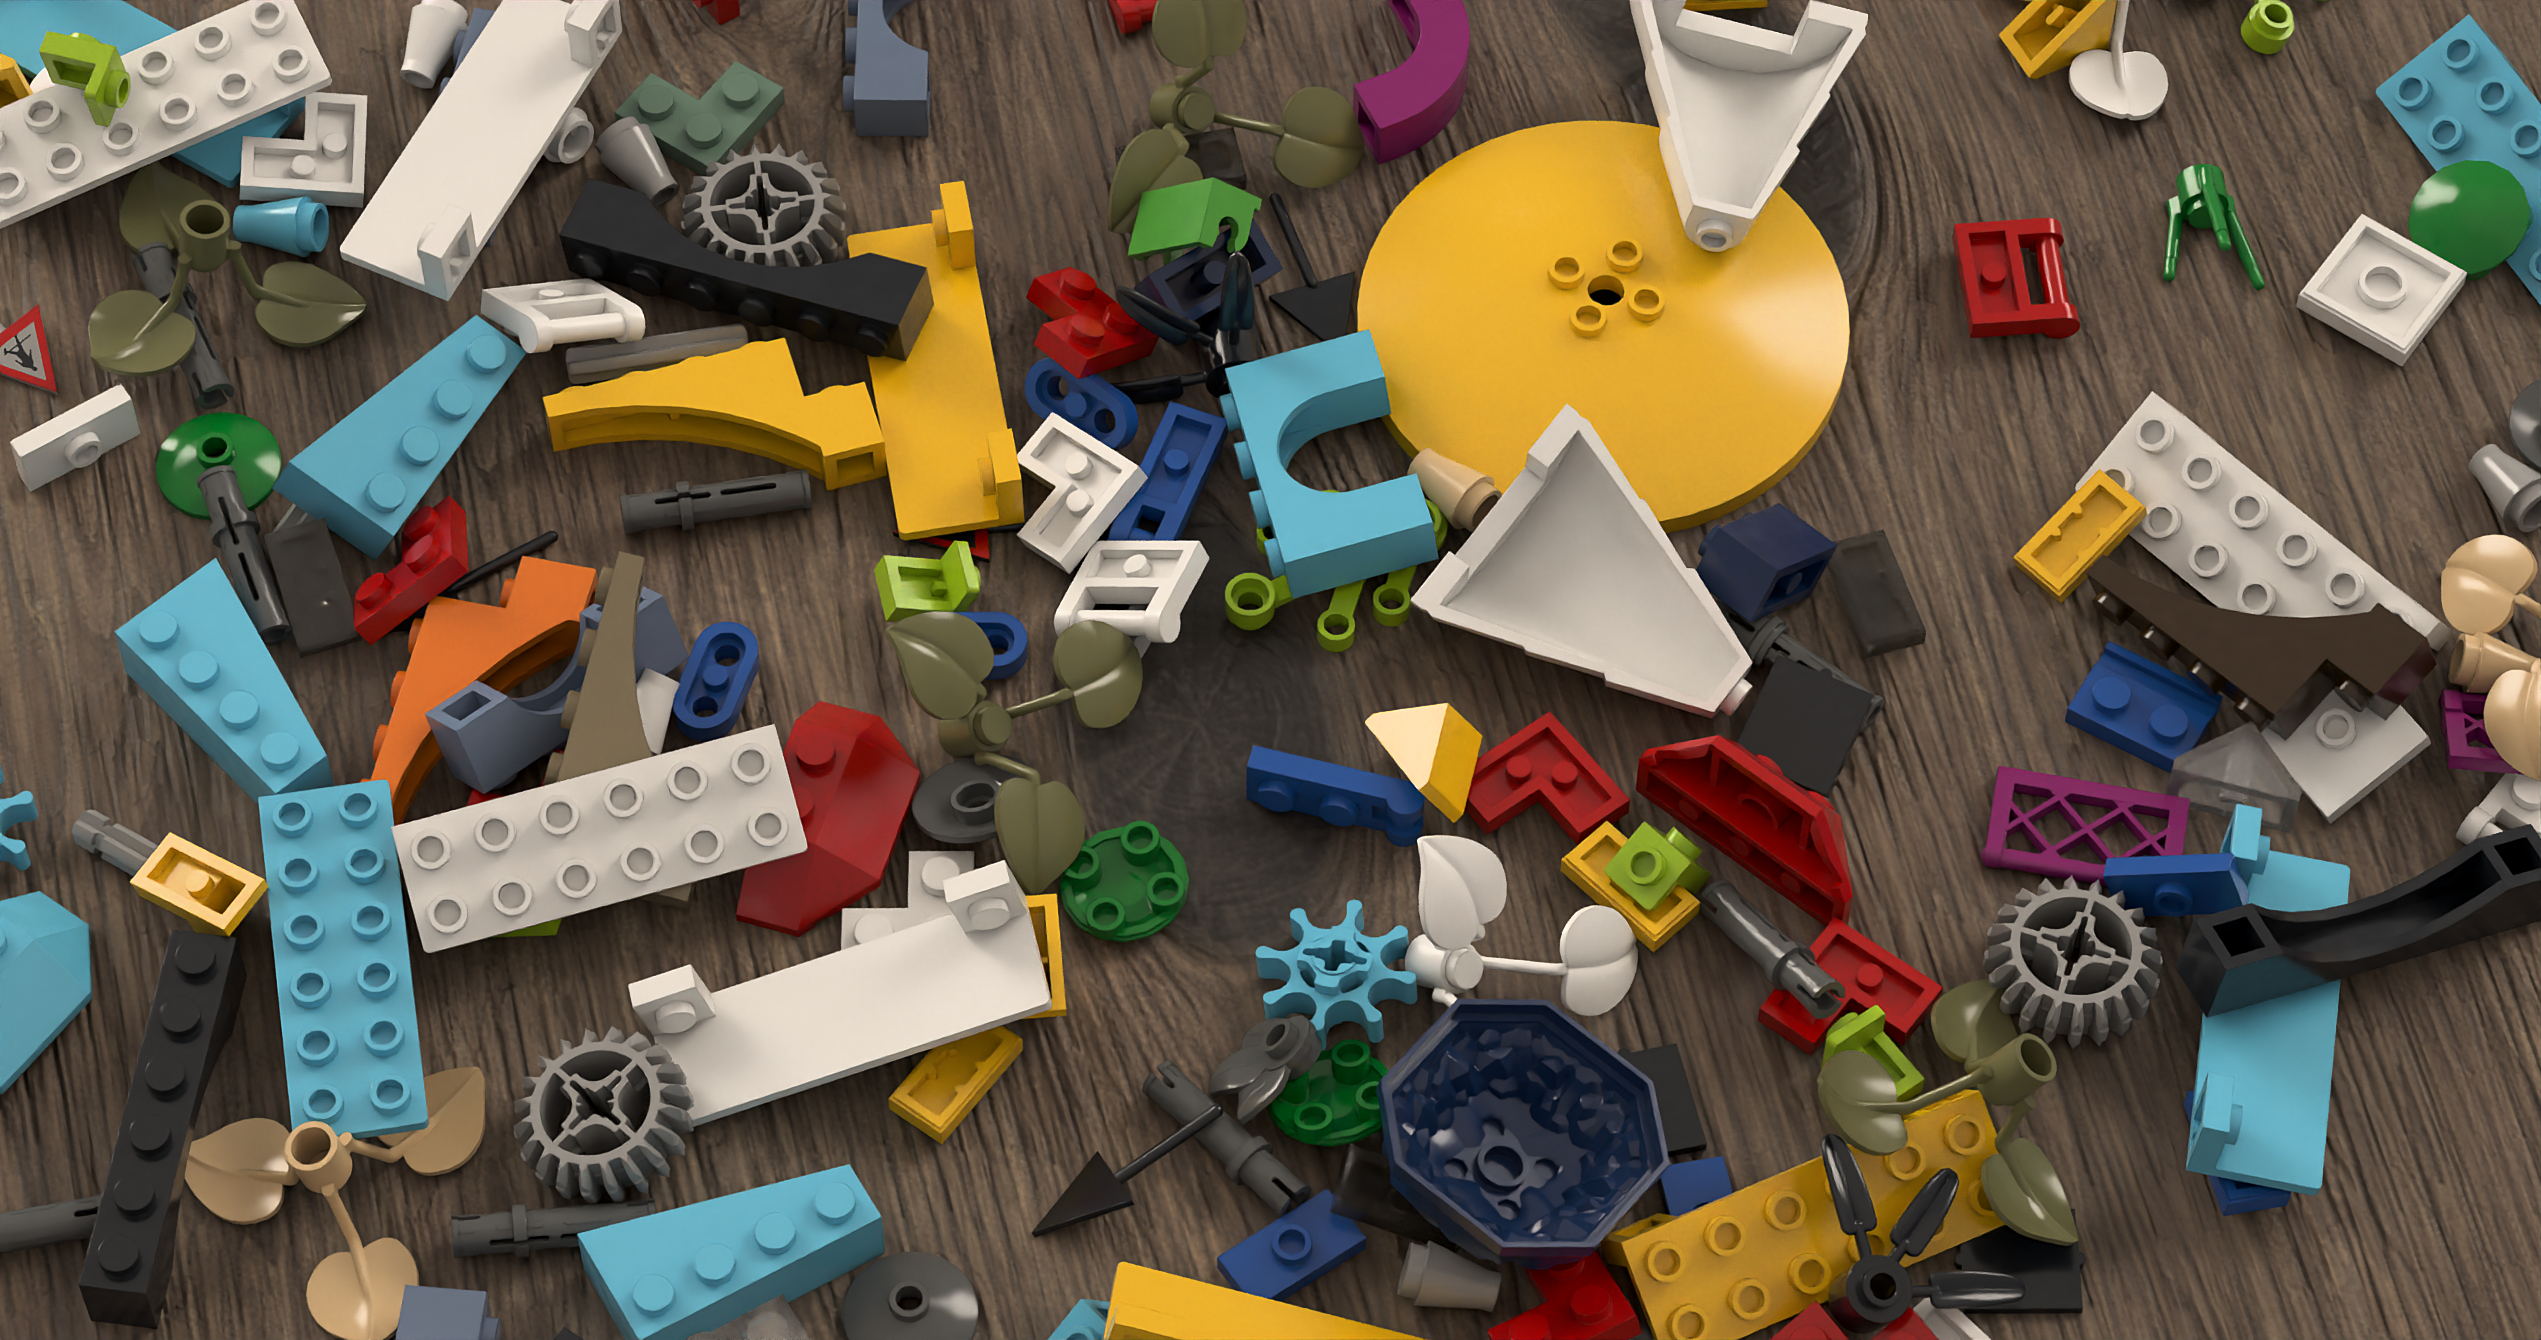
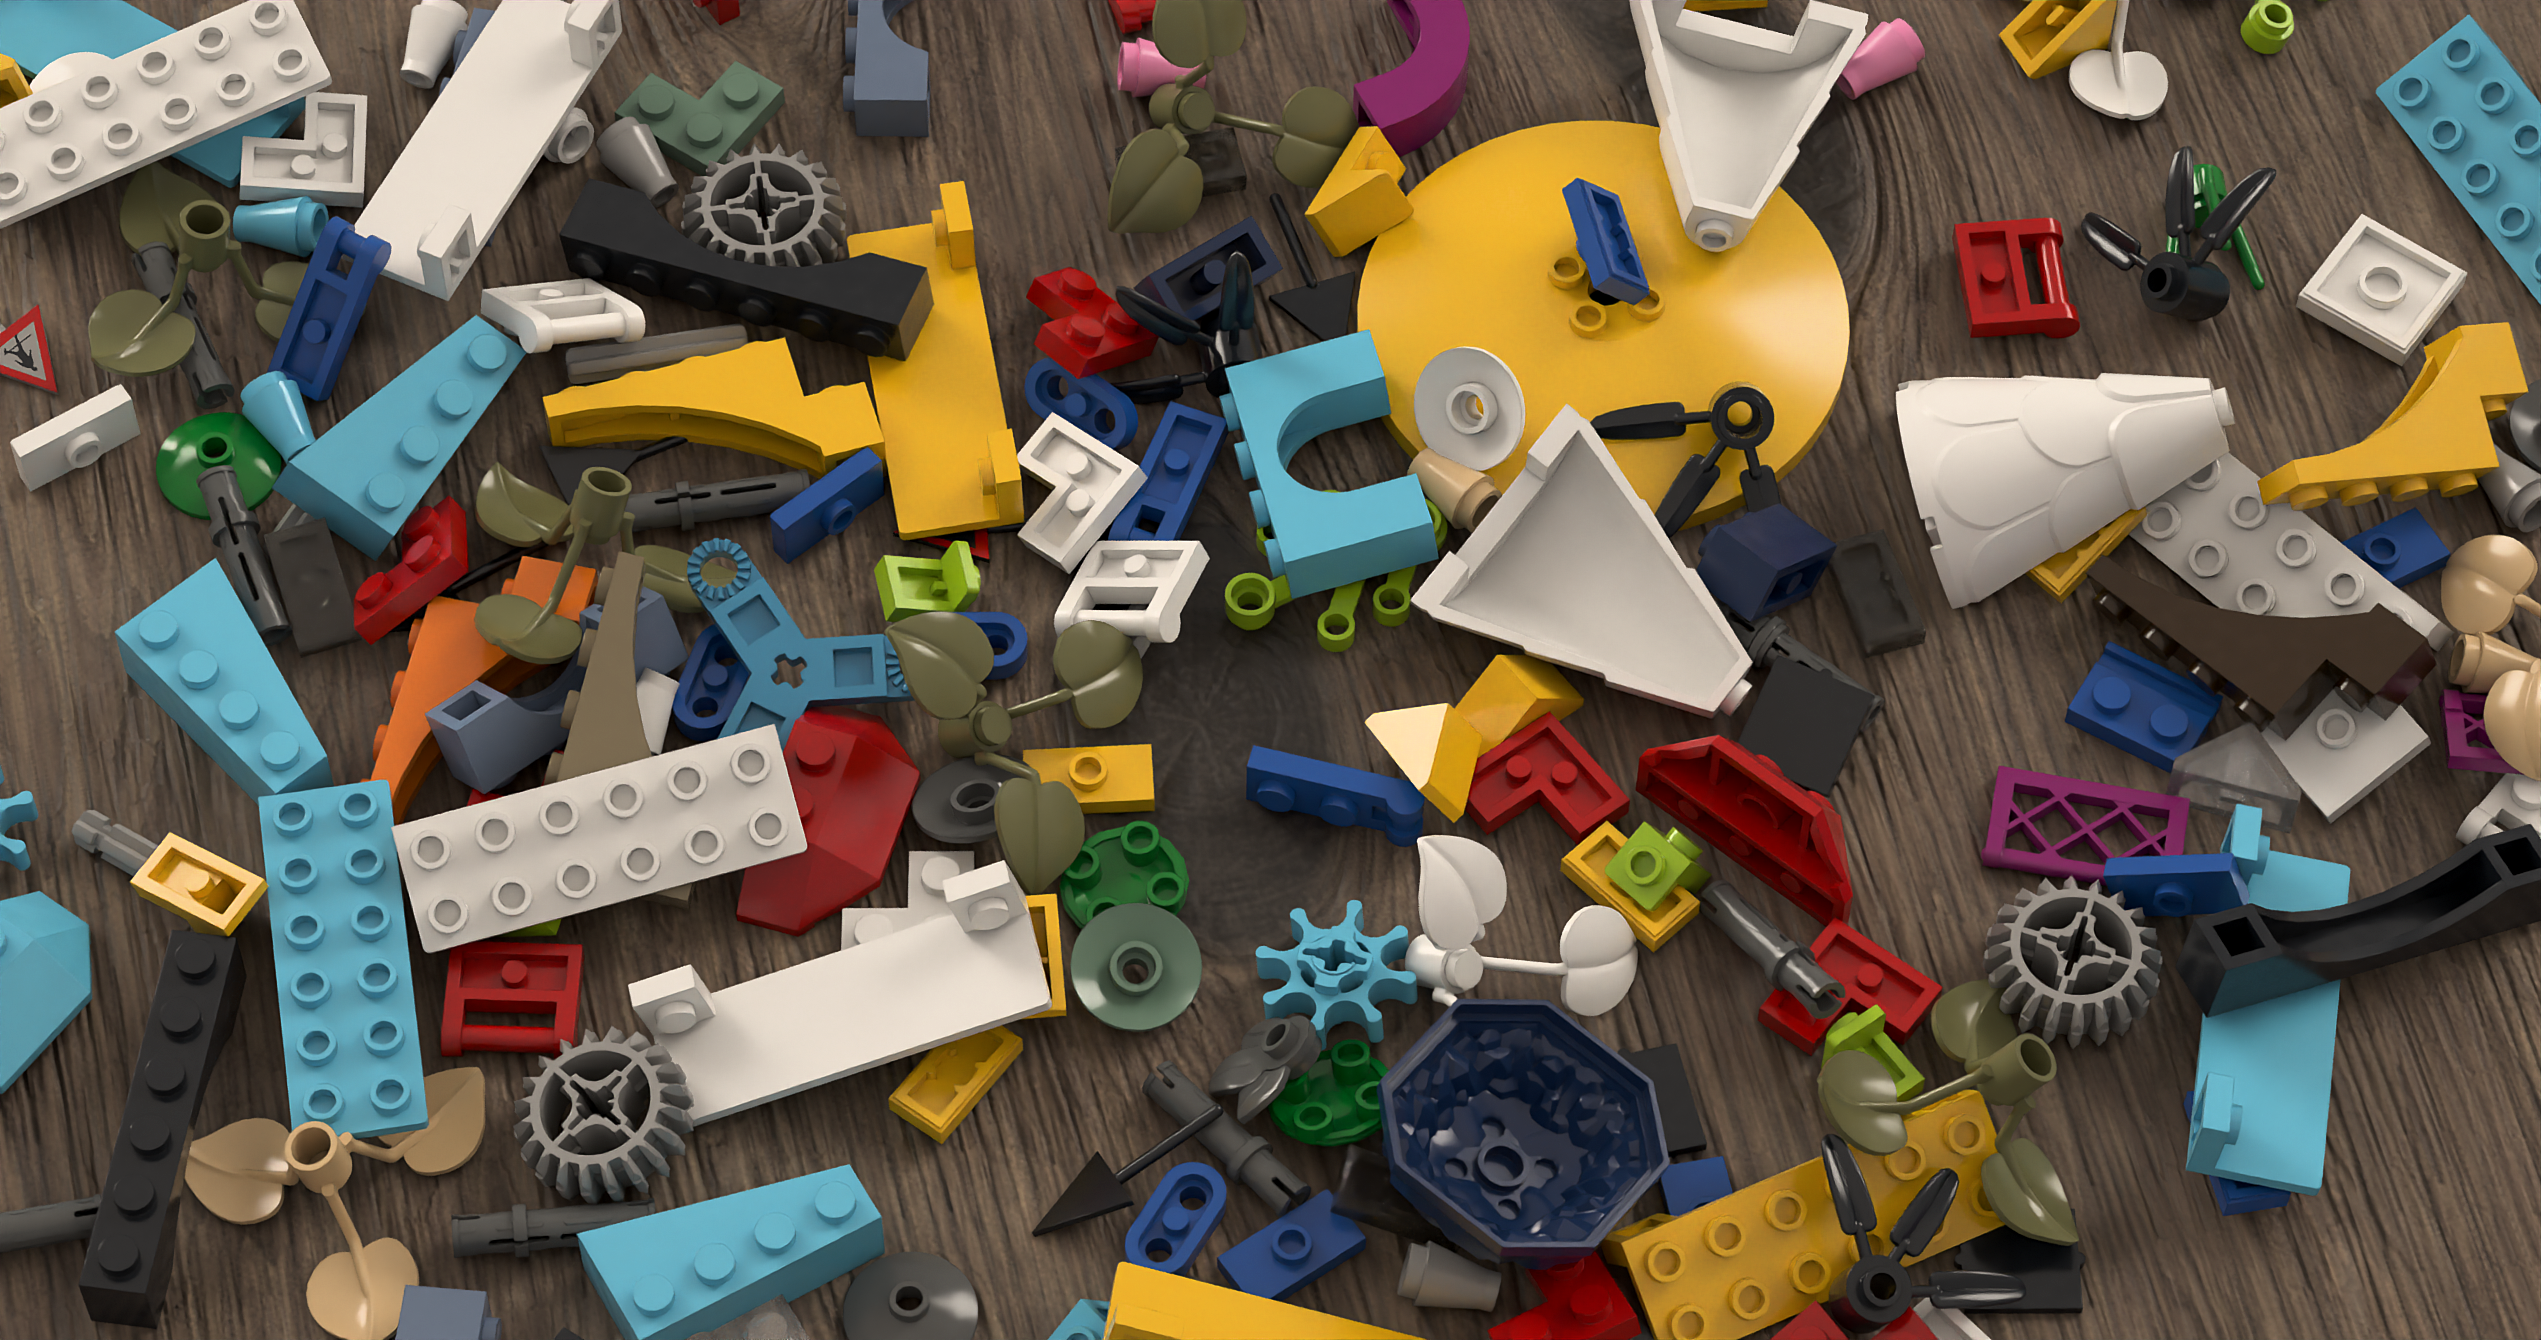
lime bracket [39,31,131,127] -> none
bright green hinge [1127,177,1262,265] -> none
green dish [2408,160,2533,281] -> none
none -> medium azure cone [240,371,316,464]
none -> blue plate [267,216,392,401]
none -> red plate [441,941,585,1059]
none -> olive plant [474,462,737,664]
none -> black piece [539,436,688,505]
none -> dark azure piece [687,538,915,753]
none -> blue plate [770,447,884,564]
none -> yellow plate [1023,744,1155,814]
none -> sand green dish [1070,903,1202,1032]
none -> bright pink cone [1117,38,1206,98]
none -> blue plate [1125,1162,1227,1277]
none -> yellow slope [1304,126,1414,257]
none -> white dish [1414,346,1525,471]
none -> yellow slope [1454,655,1584,758]
none -> blue plate [1562,178,1650,305]
none -> black plant [1590,382,1782,539]
none -> bright pink cone [1836,18,1925,100]
none -> white cone [1896,373,2235,609]
none -> black plant [2081,146,2276,322]
none -> yellow arch [2257,322,2529,511]
none -> blue plate [2341,507,2451,588]

